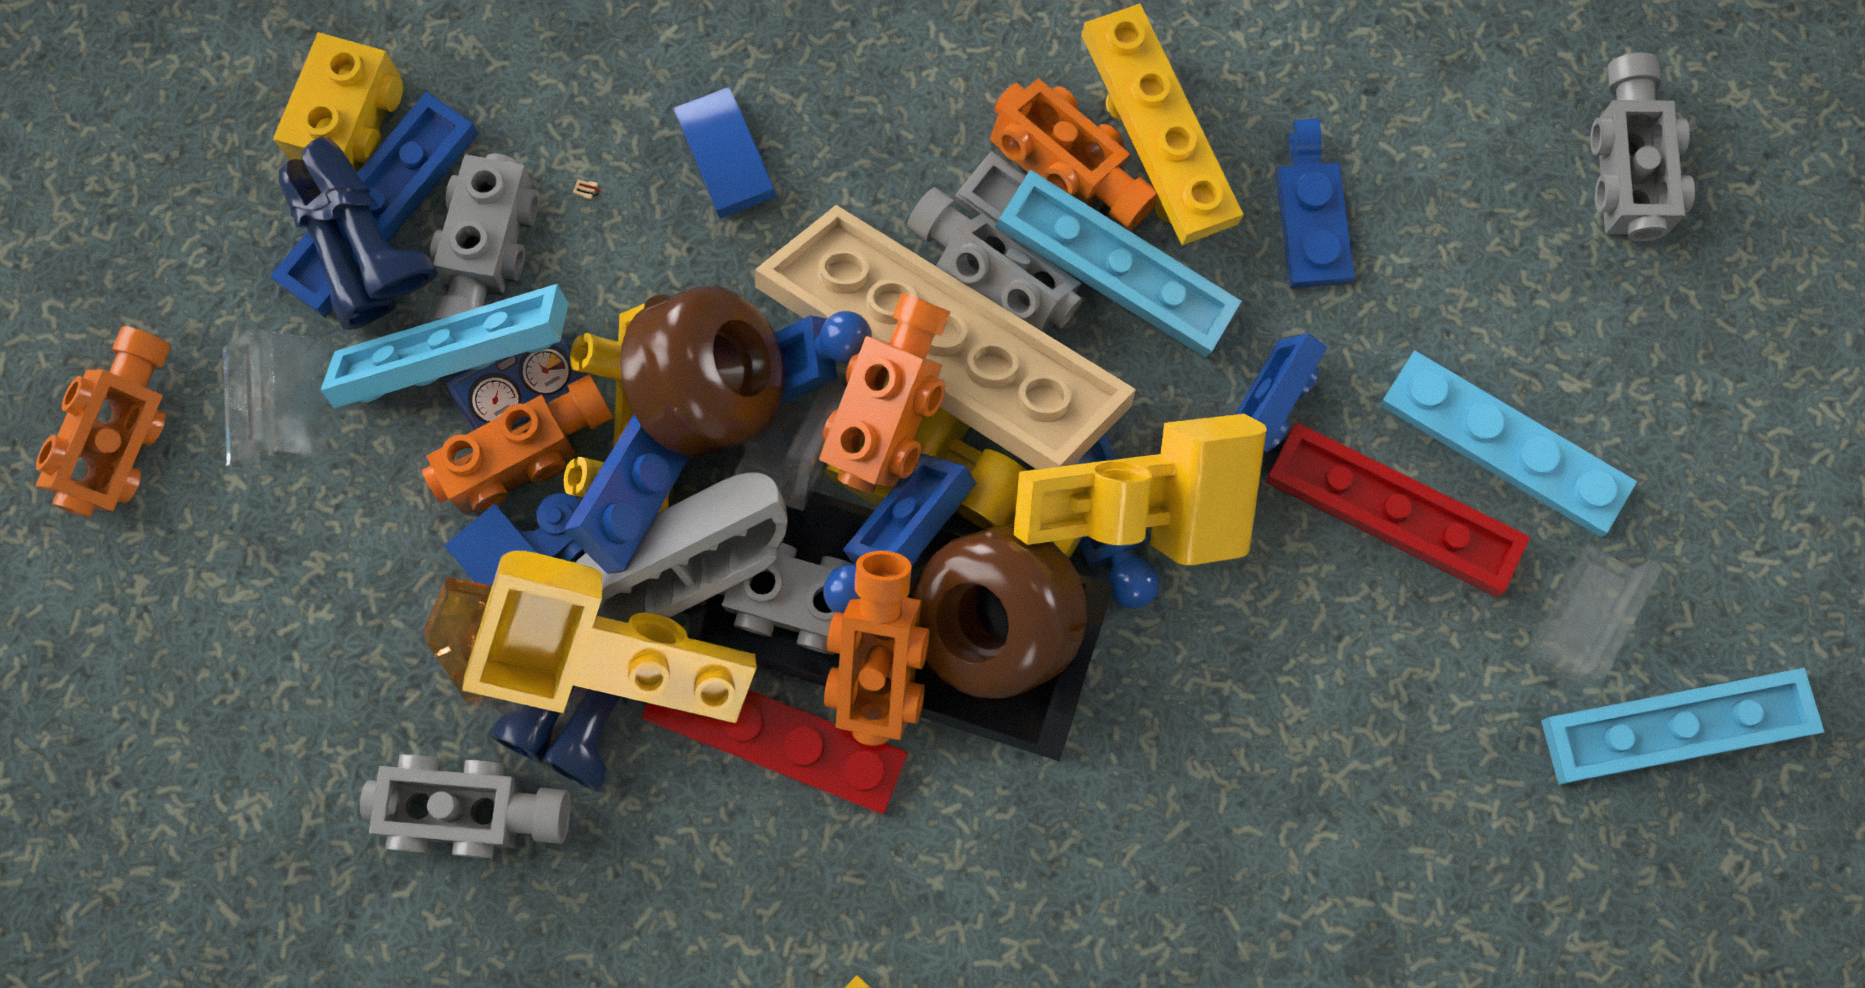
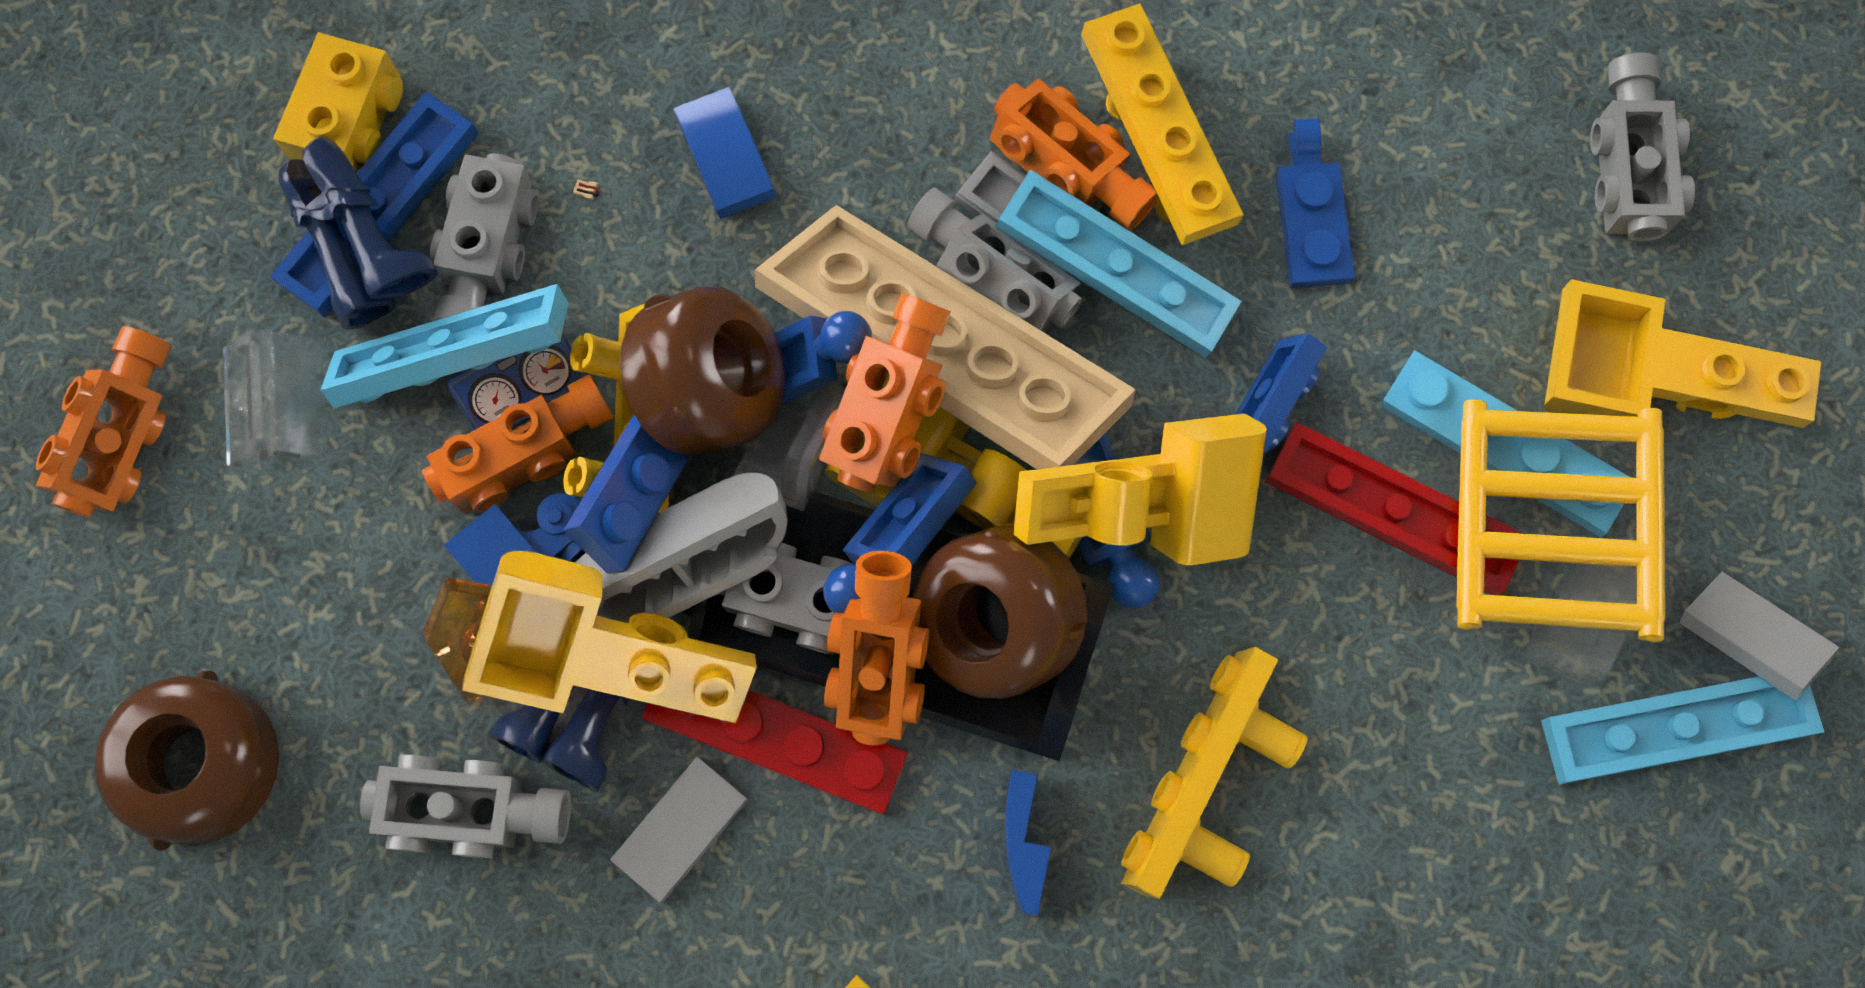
none -> reddish brown piece [95,670,279,851]
none -> light grey tile [610,757,749,903]
none -> blue slope [1004,769,1051,917]
none -> yellow plate [1120,647,1308,899]
none -> yellow bar [1456,400,1665,642]
none -> yellow plate [1544,279,1821,428]
none -> light grey tile [1679,572,1840,701]

